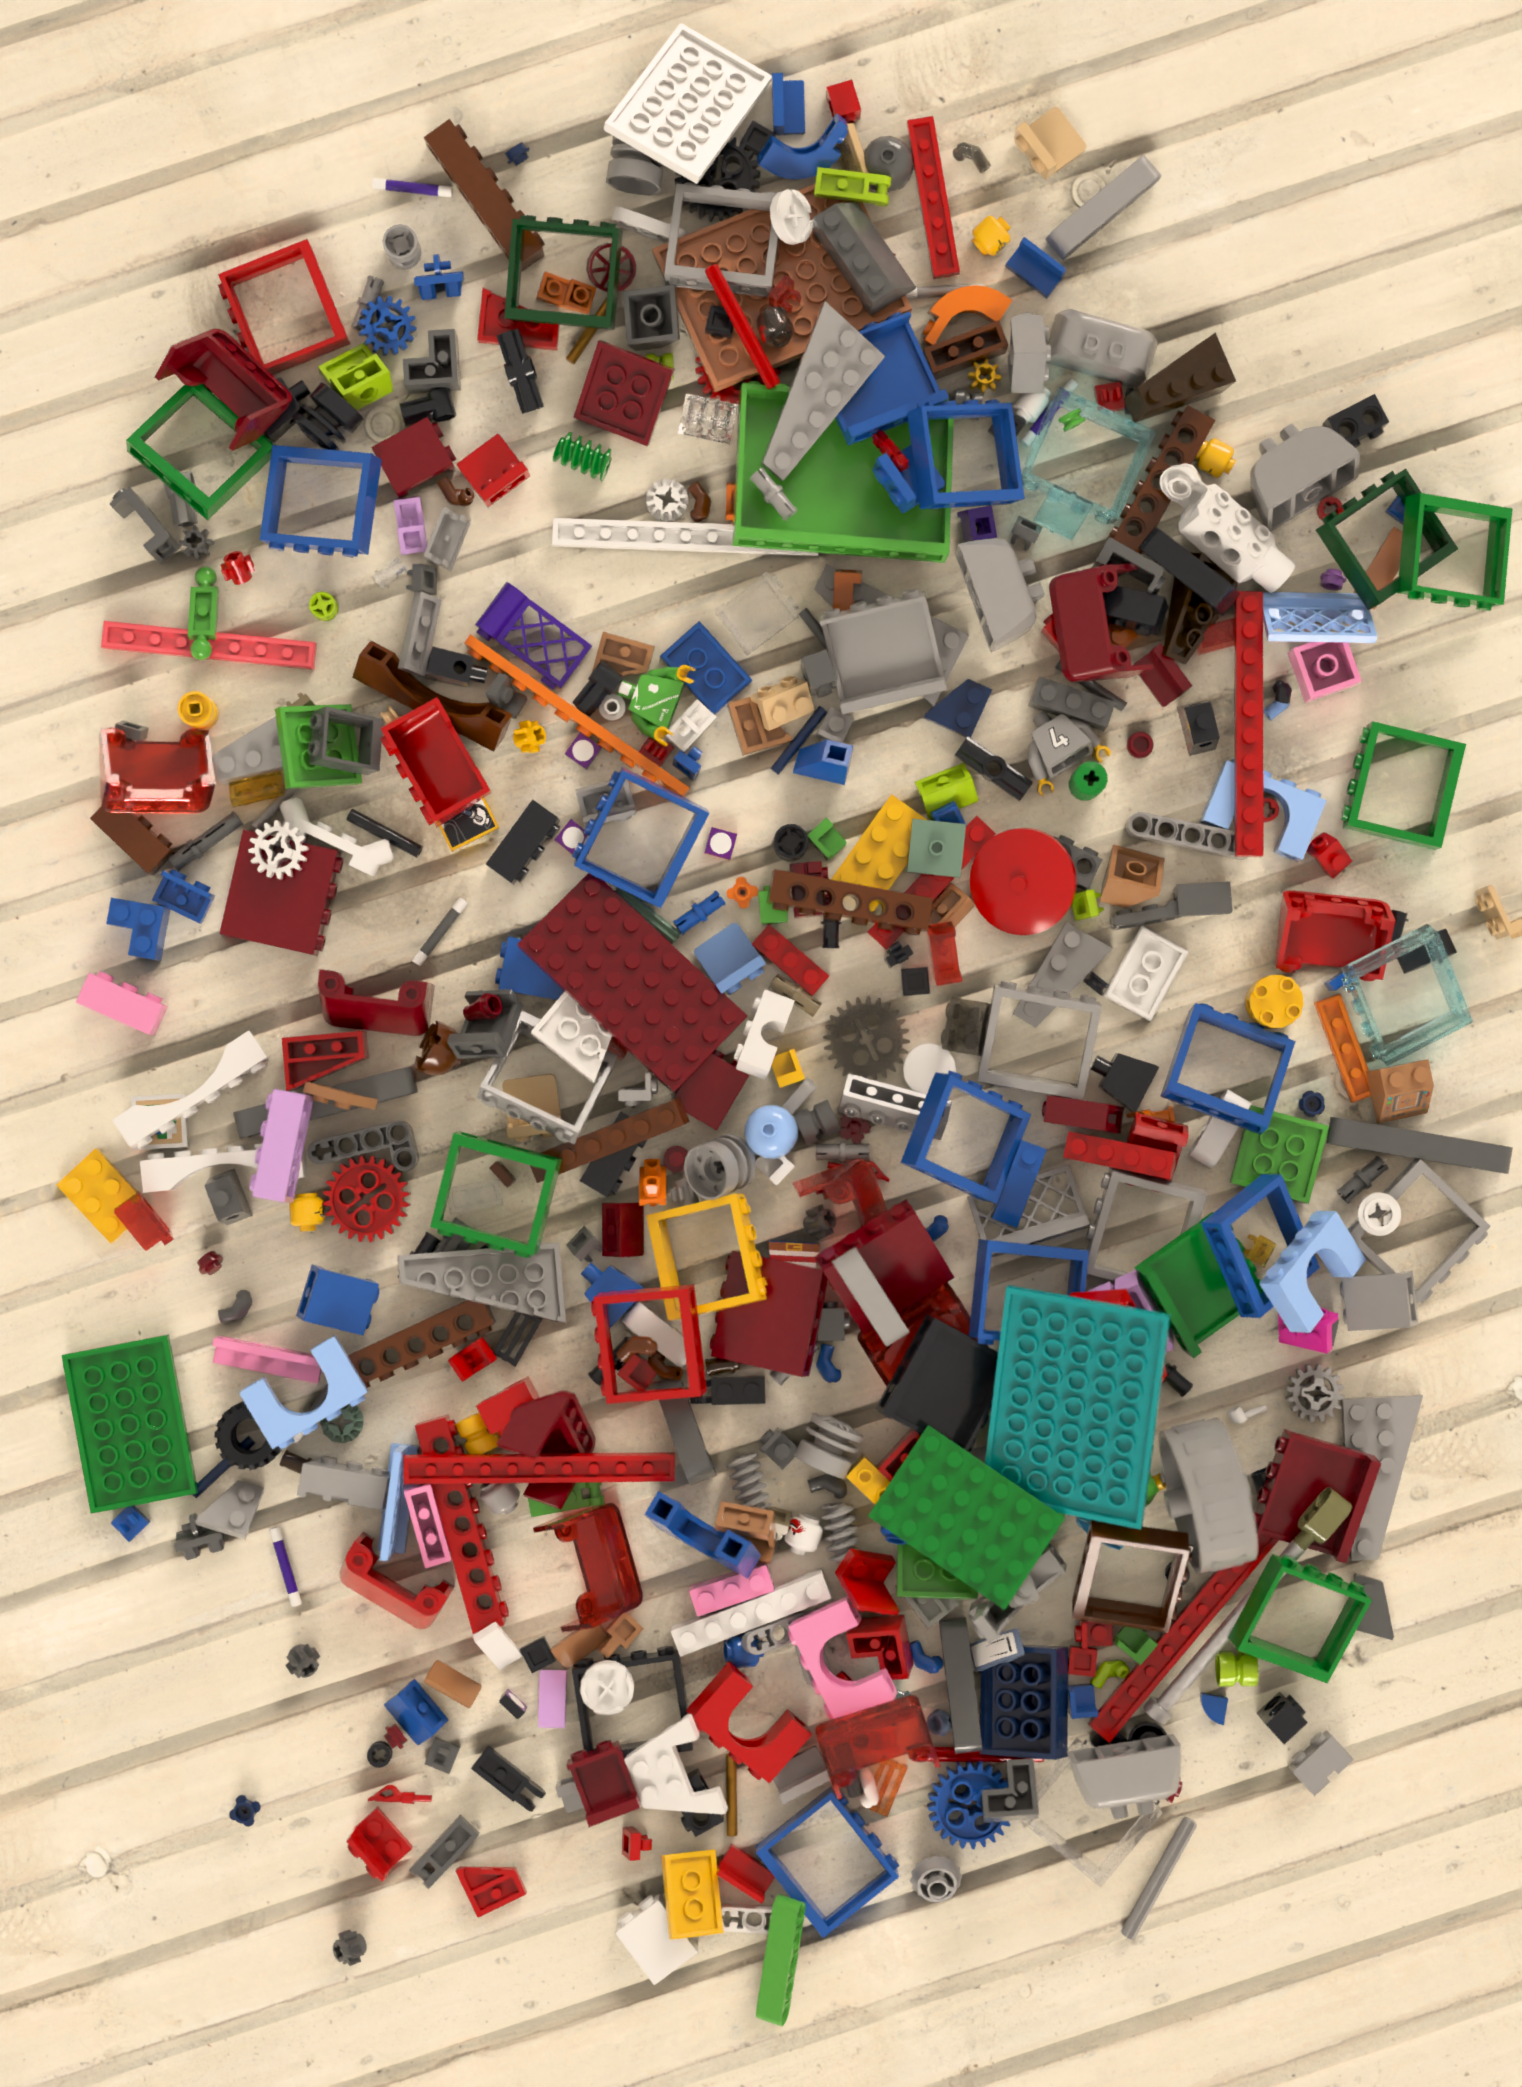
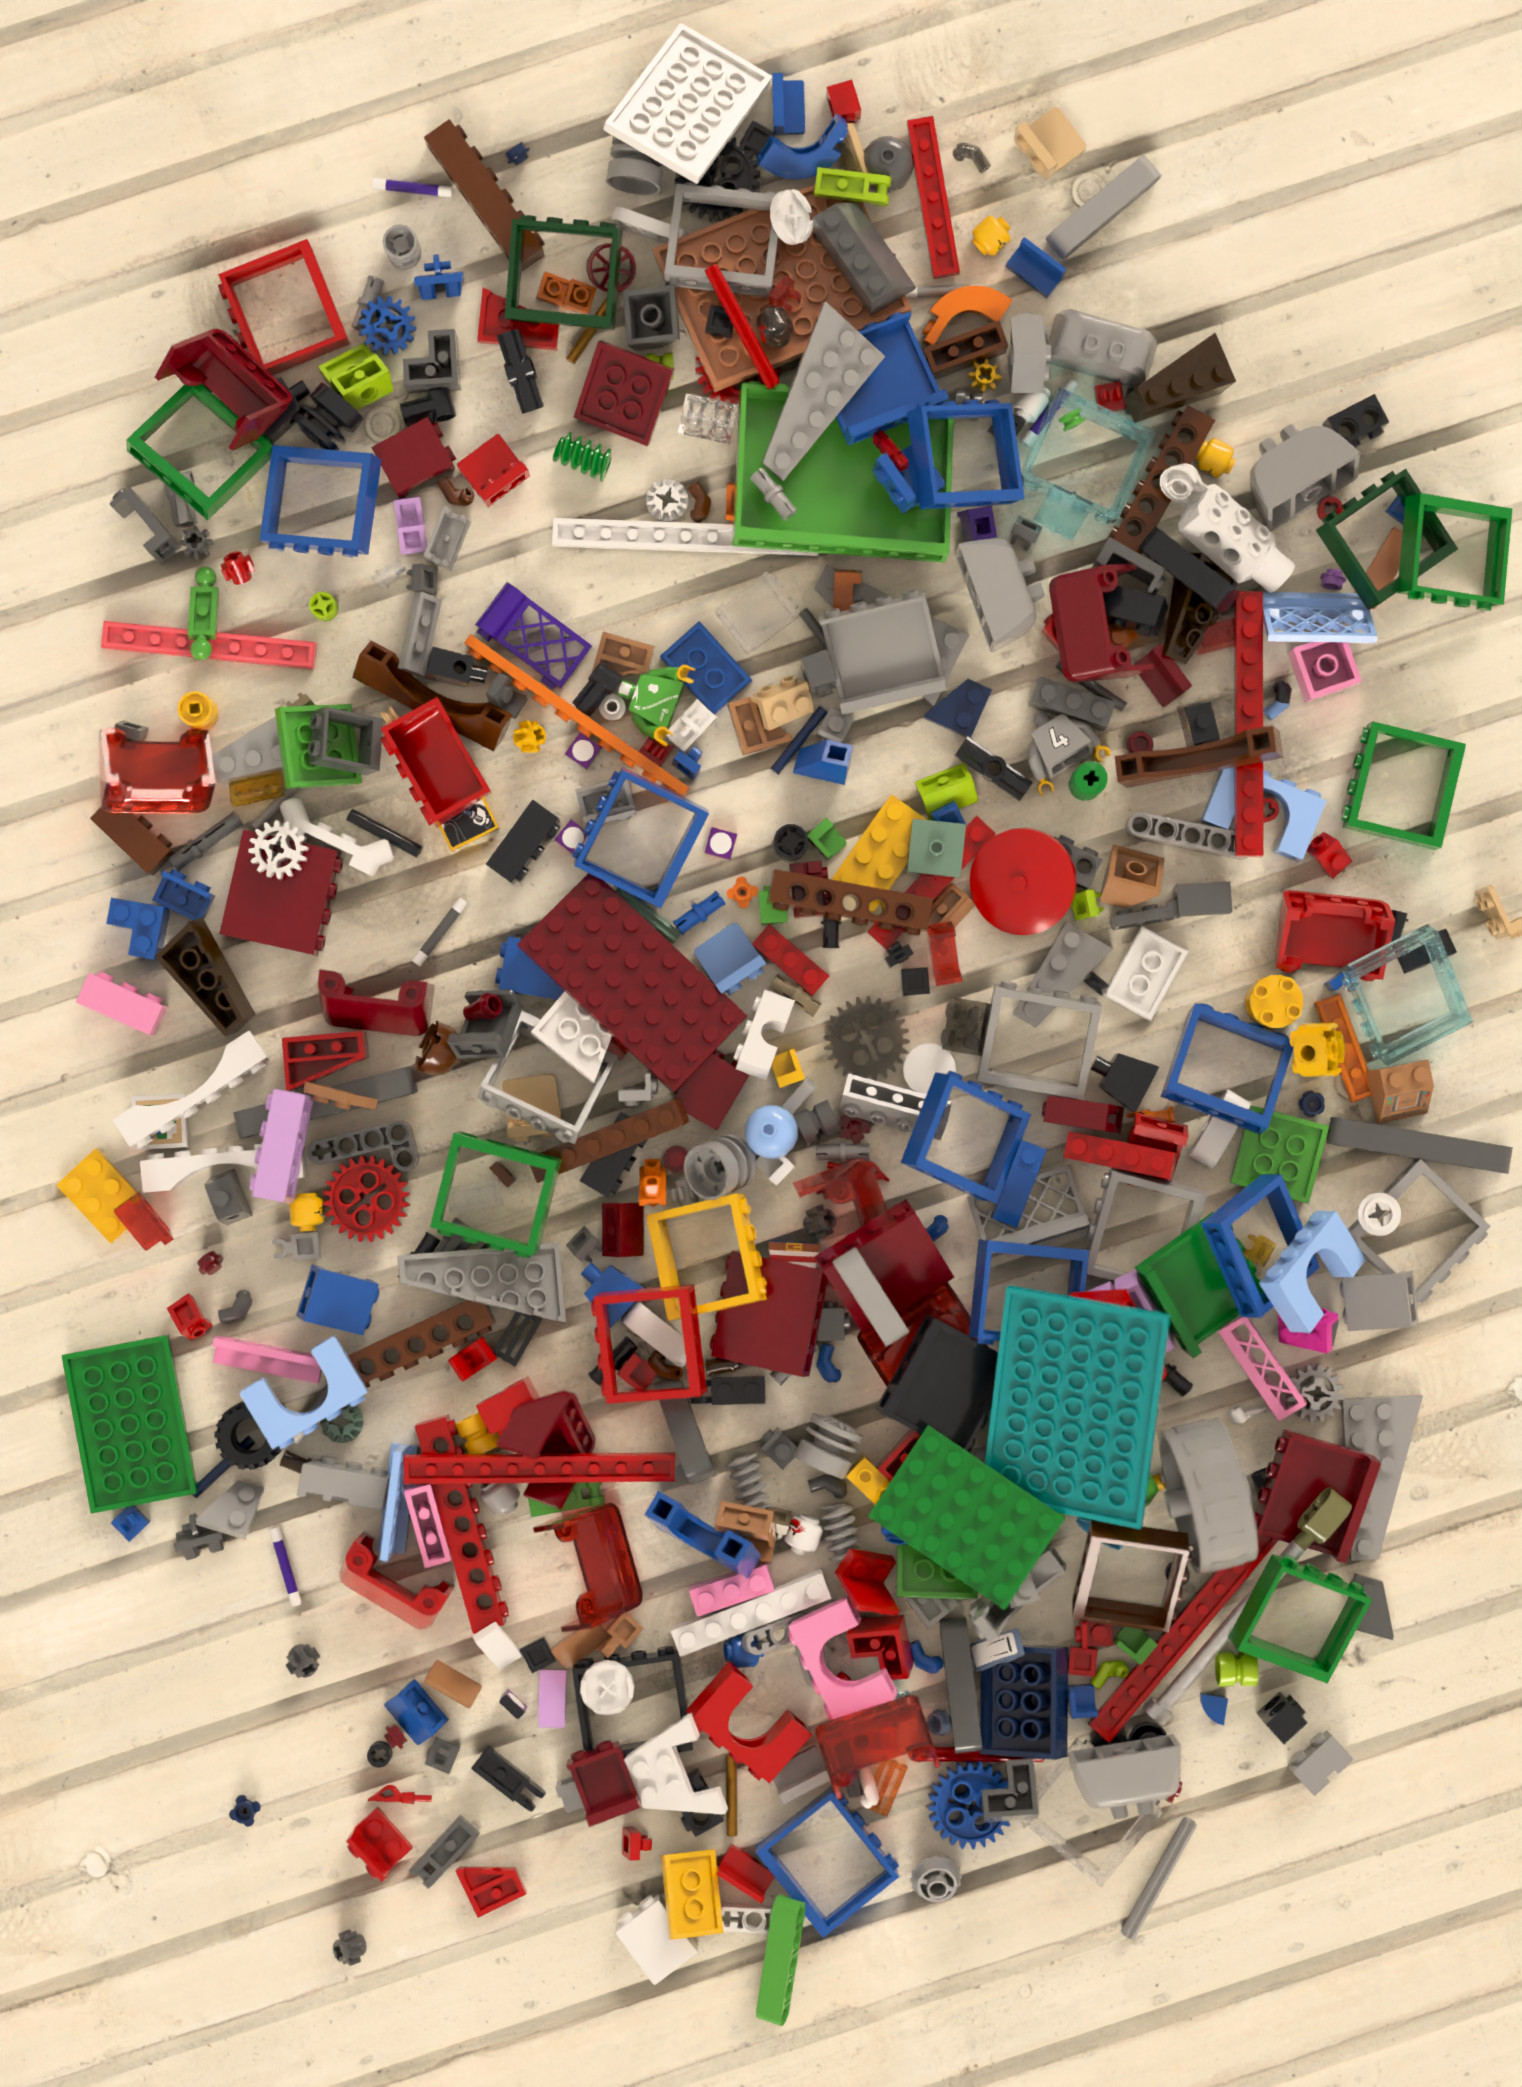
reddish brown arm [616,1336,658,1362] -> none
dark grey pin [1337,1156,1389,1203] -> none
none -> dark brown wedge [154,917,256,1037]
none -> red bracket [167,1293,213,1340]
none -> light grey plate [272,1231,321,1261]
none -> reddish brown arch [1114,725,1283,788]
none -> bright pink fence [1219,1317,1307,1421]
none -> yellow brick [1290,1023,1345,1077]

